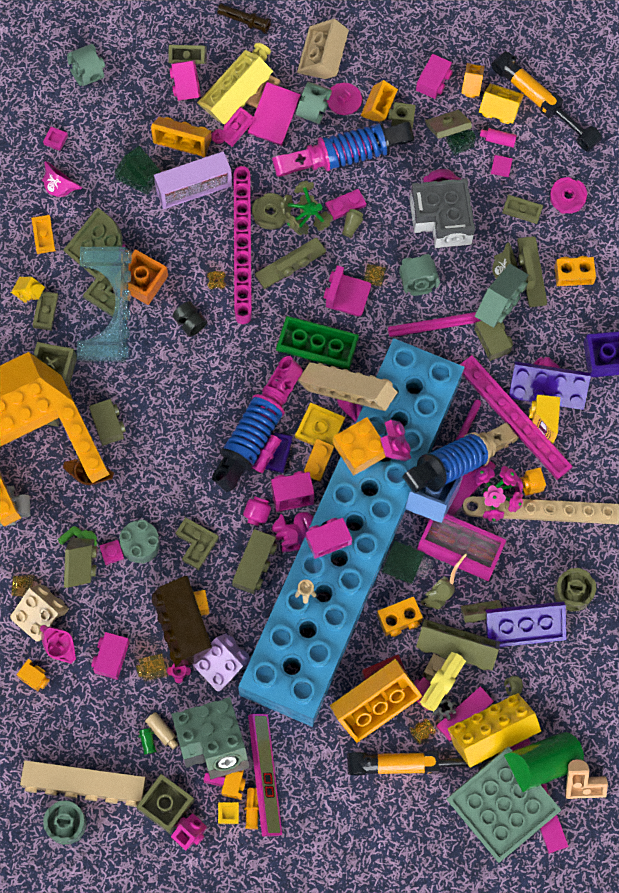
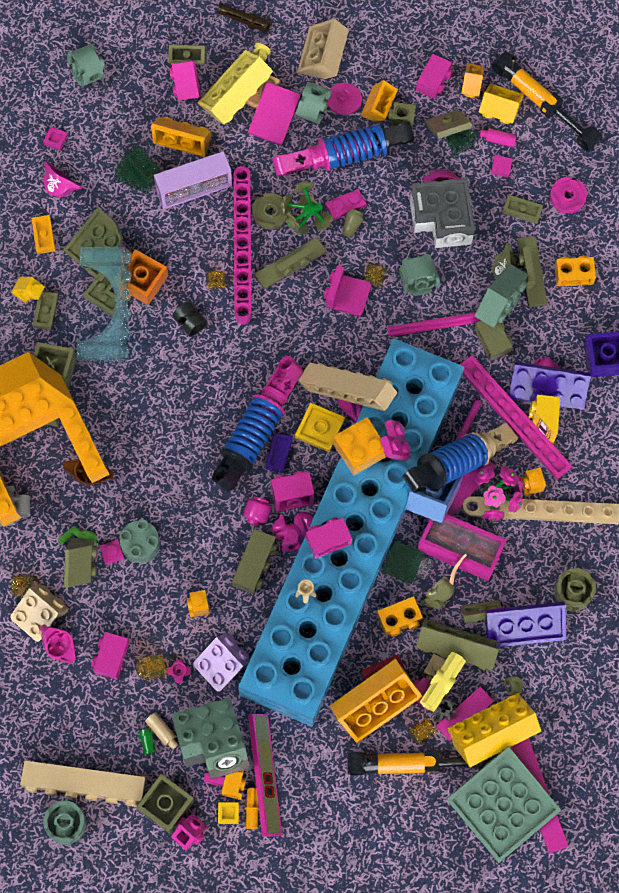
light orange brick [16,659,50,692] -> none
olive brick [89,399,126,446] -> none
dark brown slope [151,576,212,667] -> none
olive plate [175,517,219,570] -> none
dark pink hinge [211,107,255,147] -> none
dark pink pin [253,434,282,474] -> none
green brick [276,316,359,370] -> none
light orange plate [304,438,335,481] -> none
green brick [504,732,584,792] -> none
light nougat brick [565,760,608,799] -> none

